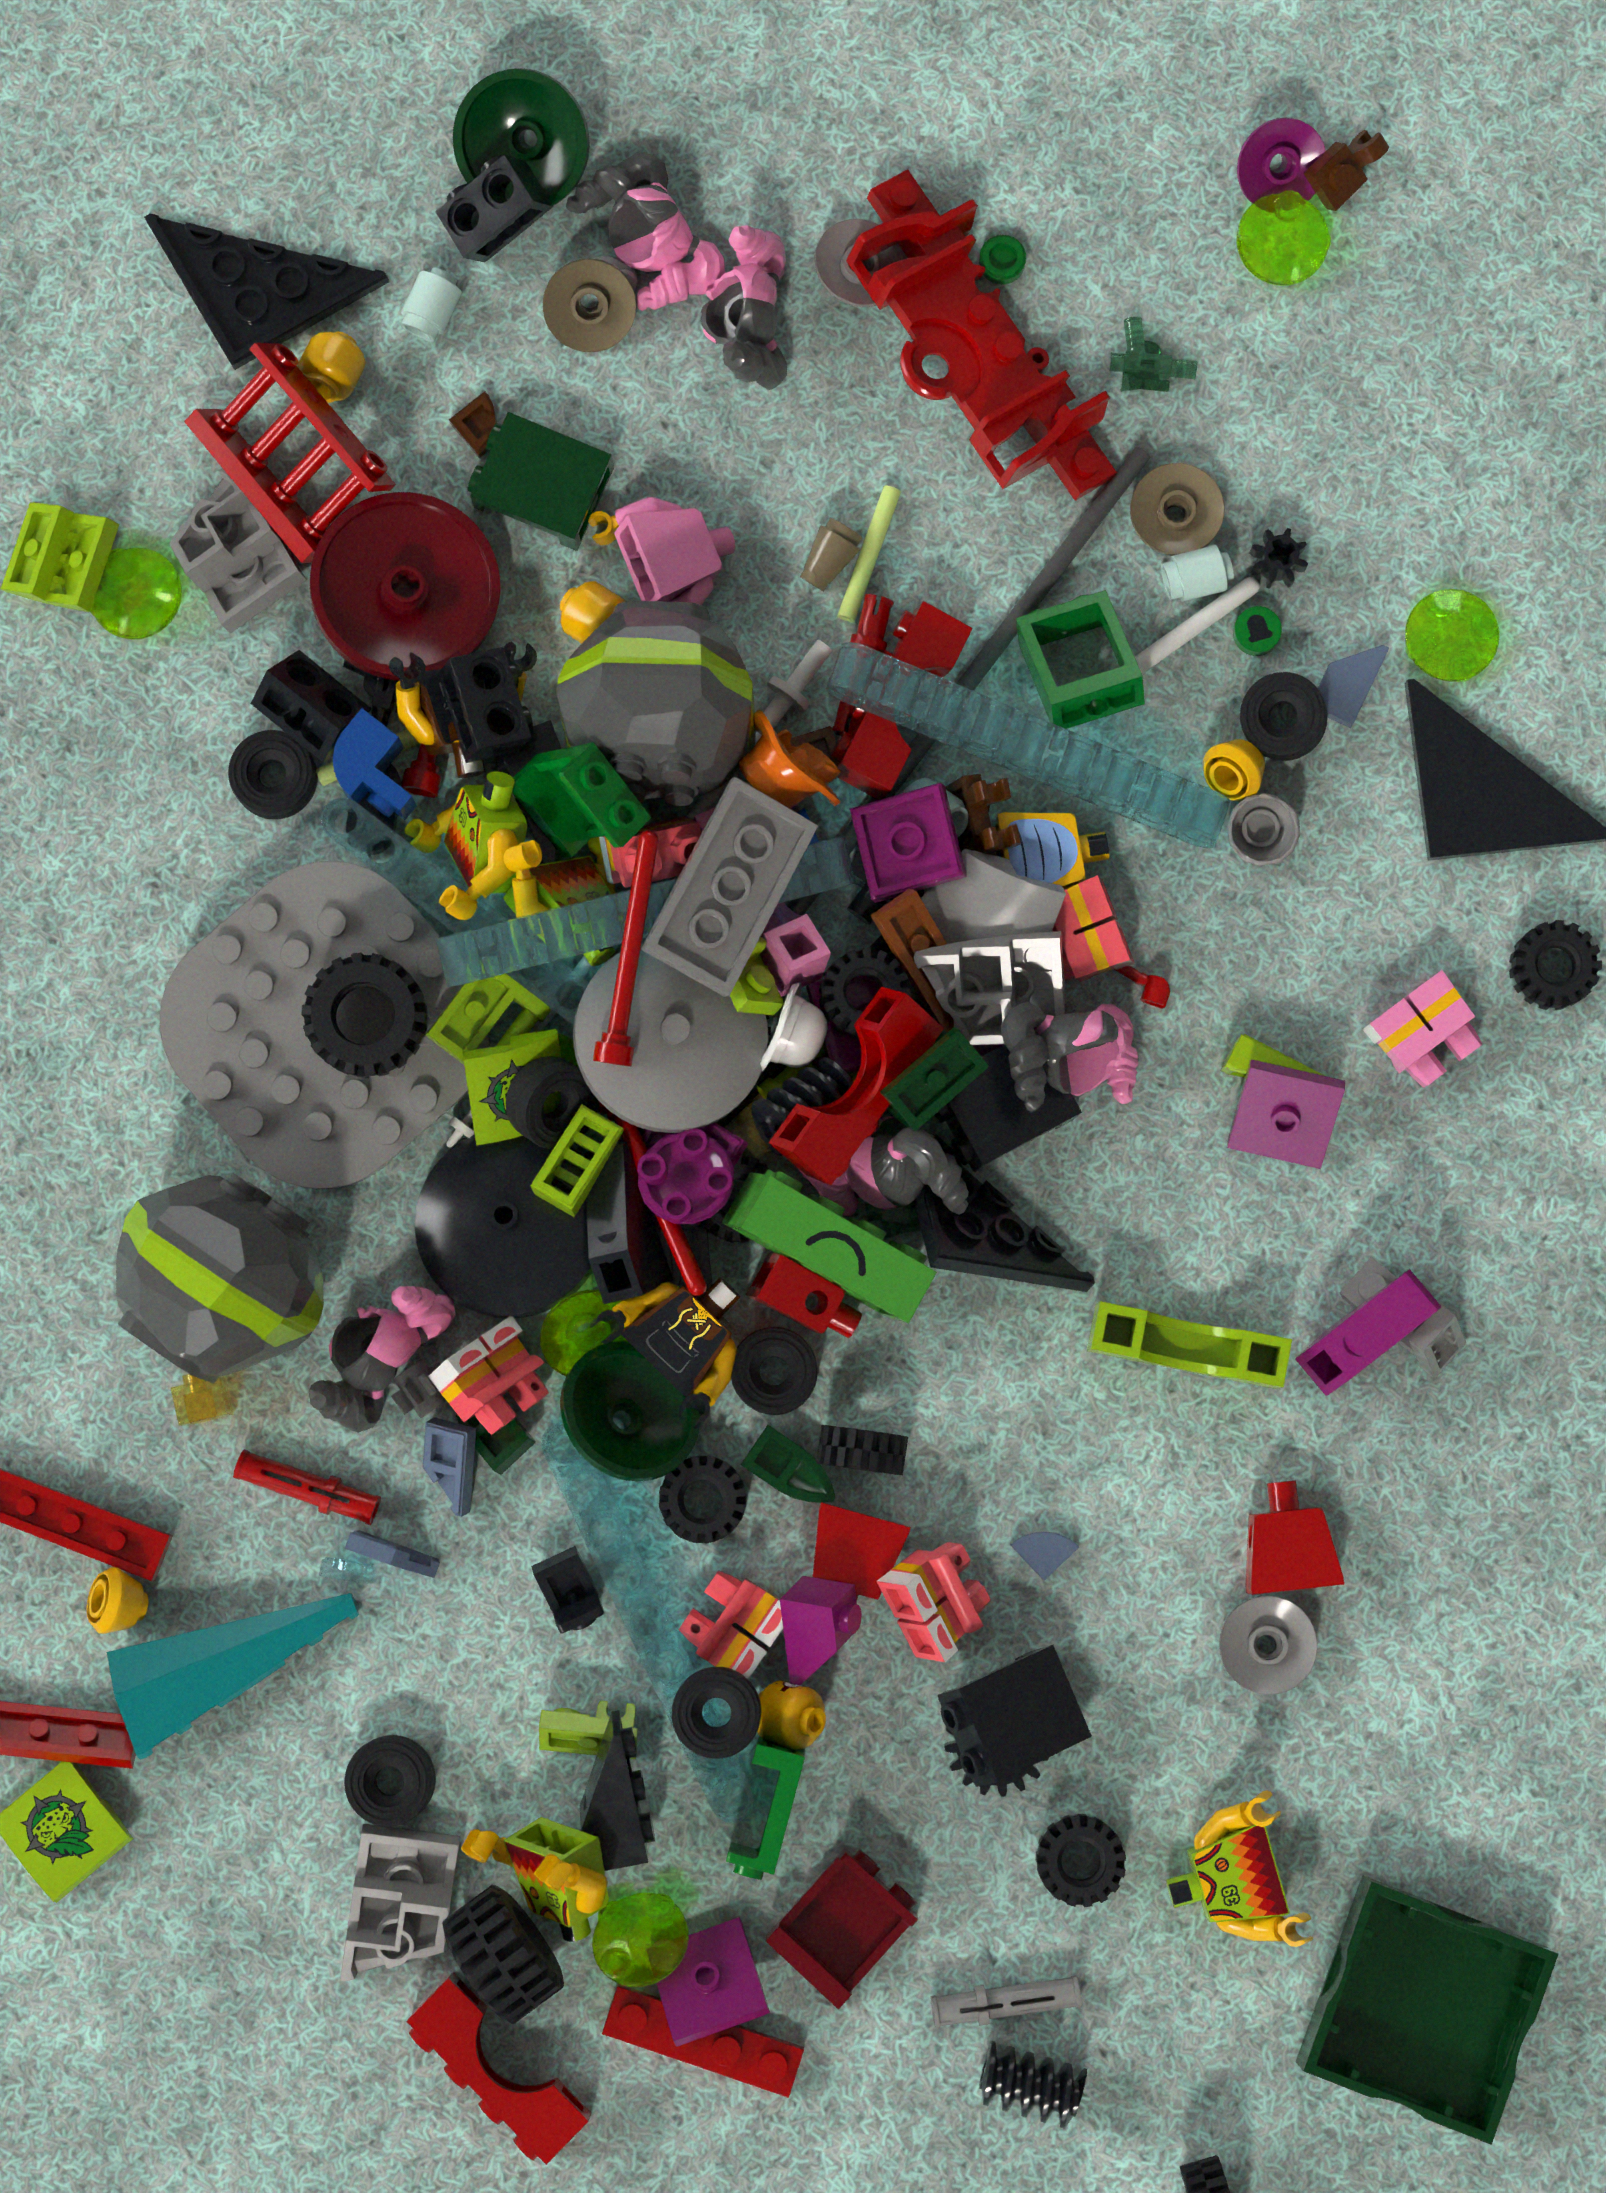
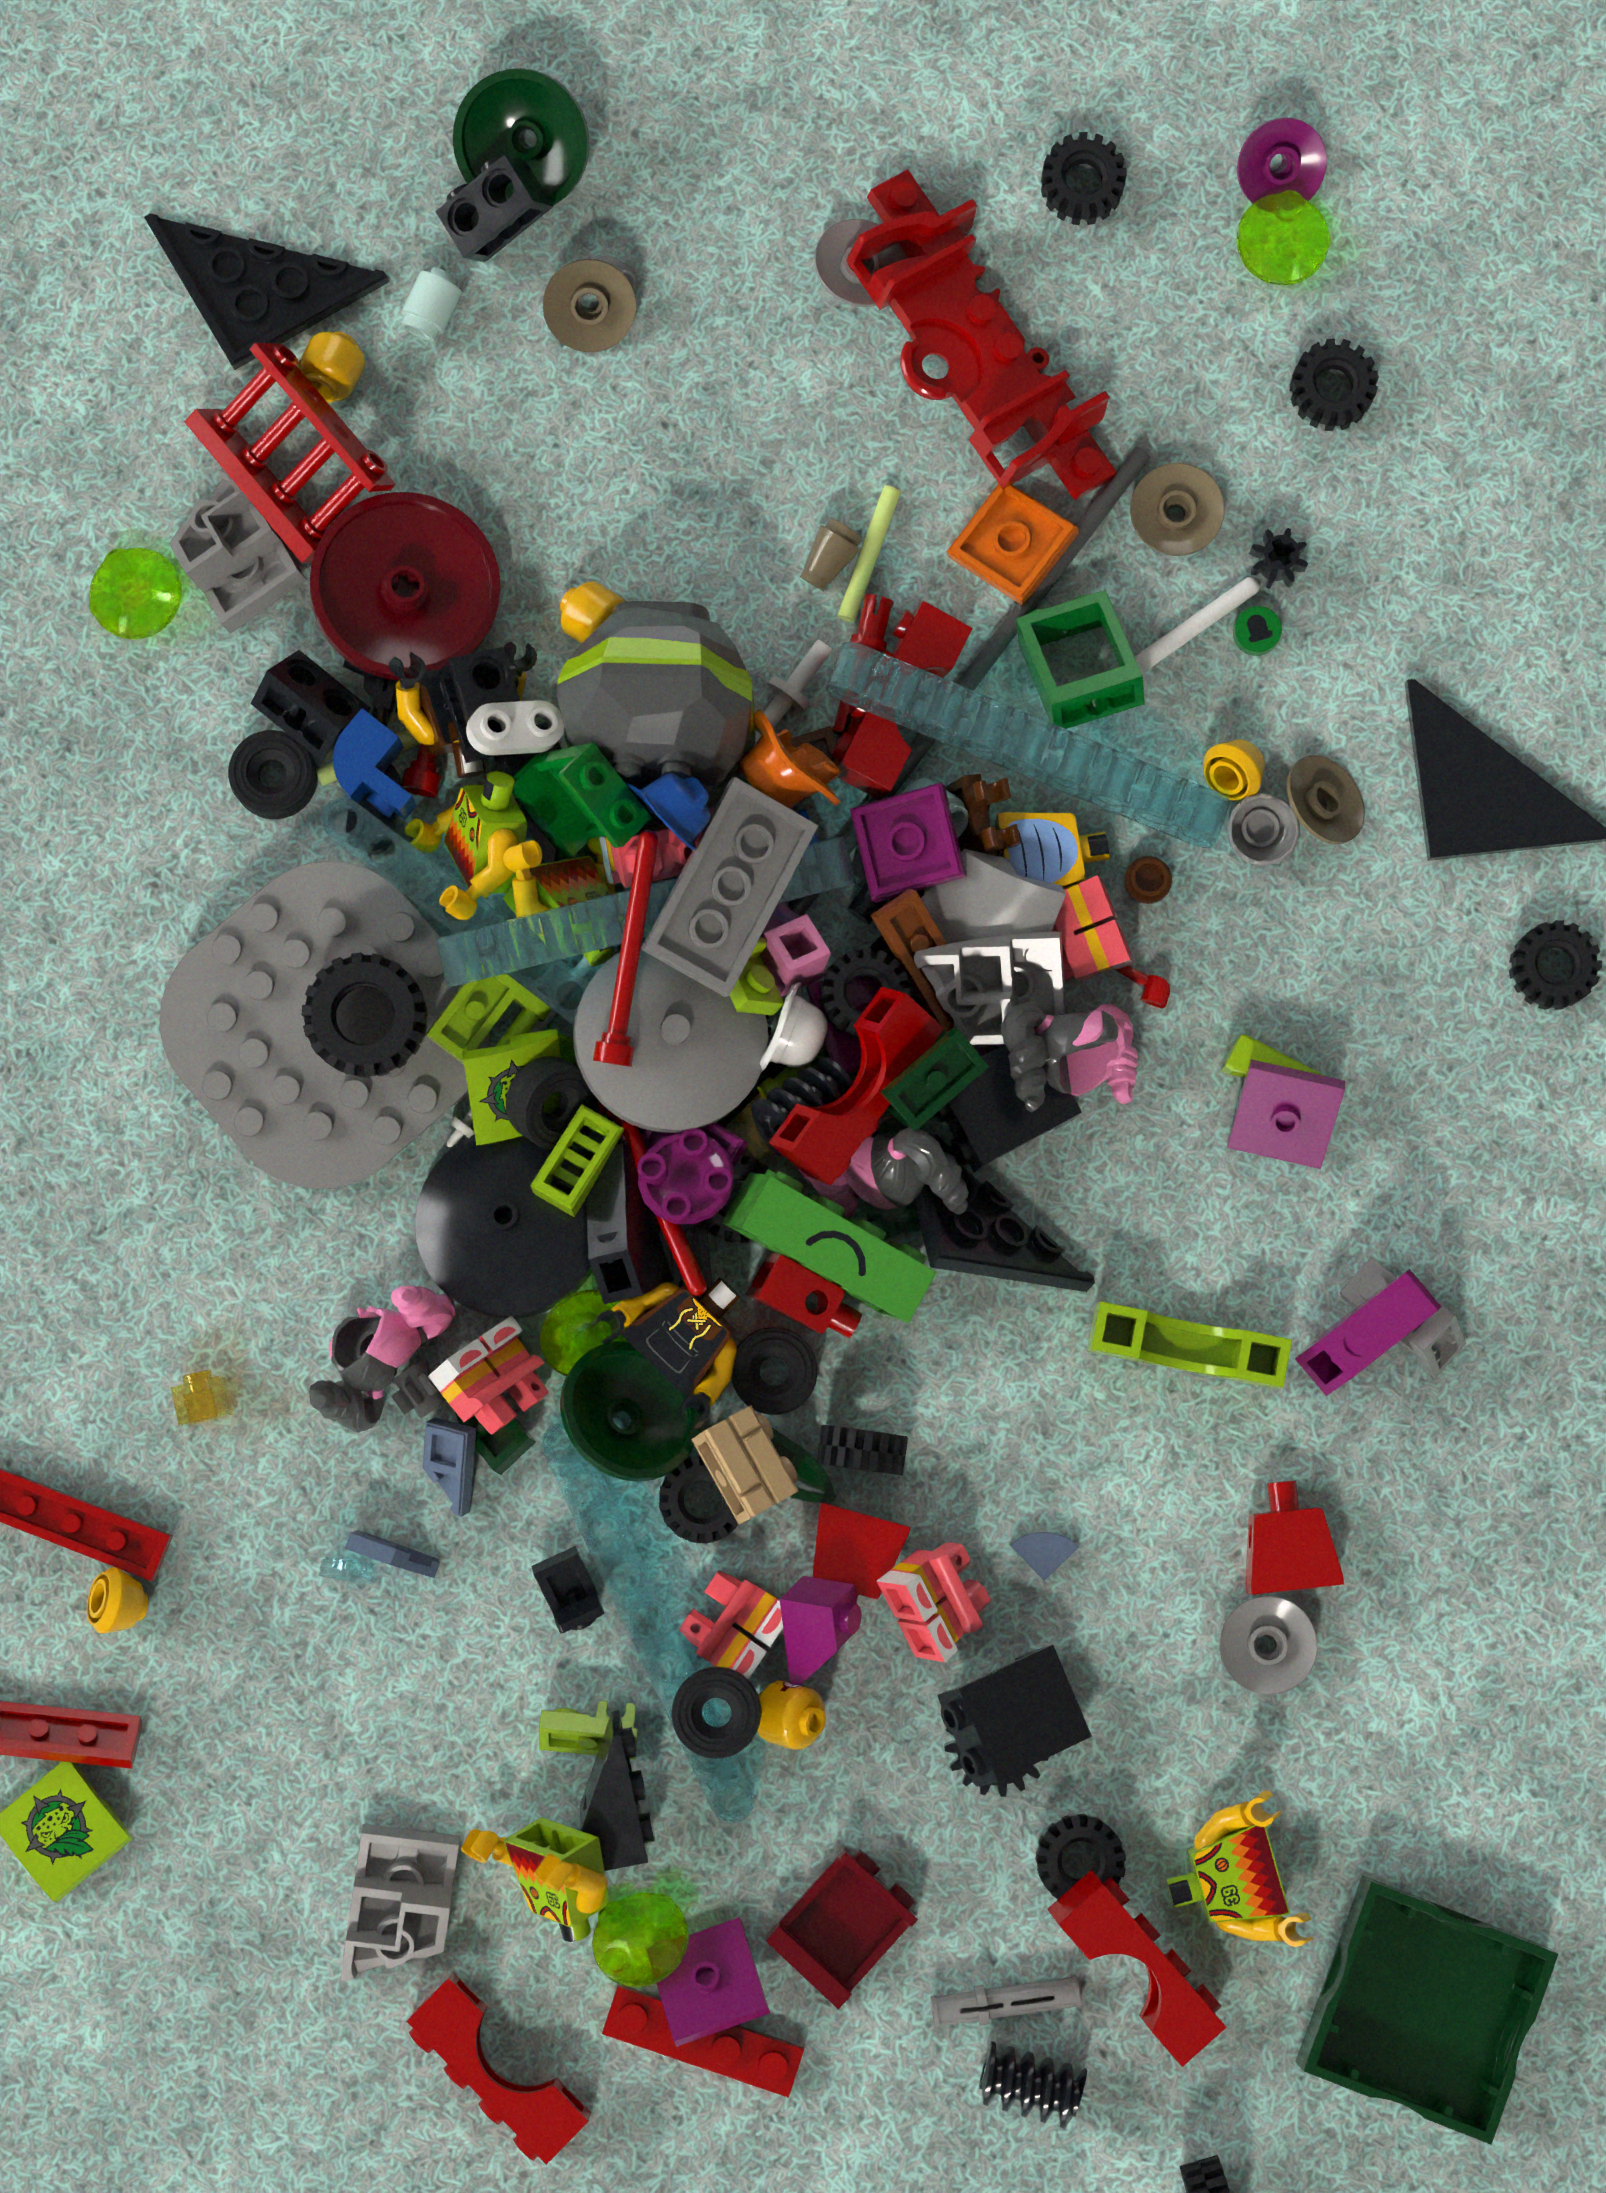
lime slope [1,502,120,612] -> none
teal wedge [106,1593,359,1760] -> none
dark grey rock [116,1173,324,1383] -> none
red pin [233,1449,381,1525] -> none
black tyre [344,1735,436,1827] -> none
black tyre [442,1884,564,2024] -> none
reddish brown tile [449,391,497,459] -> none
dark green panel [467,412,614,551] -> none
hair [566,153,725,311] -> none
bright pink torso [588,497,735,605] -> none
dark grey hair [701,225,787,390] -> none
green panel [726,1737,805,1880] -> none
green tile [979,235,1026,285] -> none
clear green piece [1109,316,1197,392] -> none
light aqua brick [1161,545,1234,602] -> none
black tyre [1240,672,1327,761] -> none
reddish brown plate [1303,130,1390,211] -> none
sand blue tile [1318,645,1389,728] -> none
bright pink hips [1363,970,1483,1088] -> none
clear neon green dish [1405,589,1499,682] -> none
none -> white plate [466,700,564,755]
none -> blue piece [625,773,711,850]
none -> tan brick [691,1405,799,1525]
none -> orange tile [946,483,1079,606]
none -> black tyre [1041,132,1127,225]
none -> red arch [1047,1870,1227,2067]
none -> reddish brown plate [1124,856,1172,904]
none -> dark tan dish [1287,755,1365,844]
none -> black tyre [1289,338,1379,431]

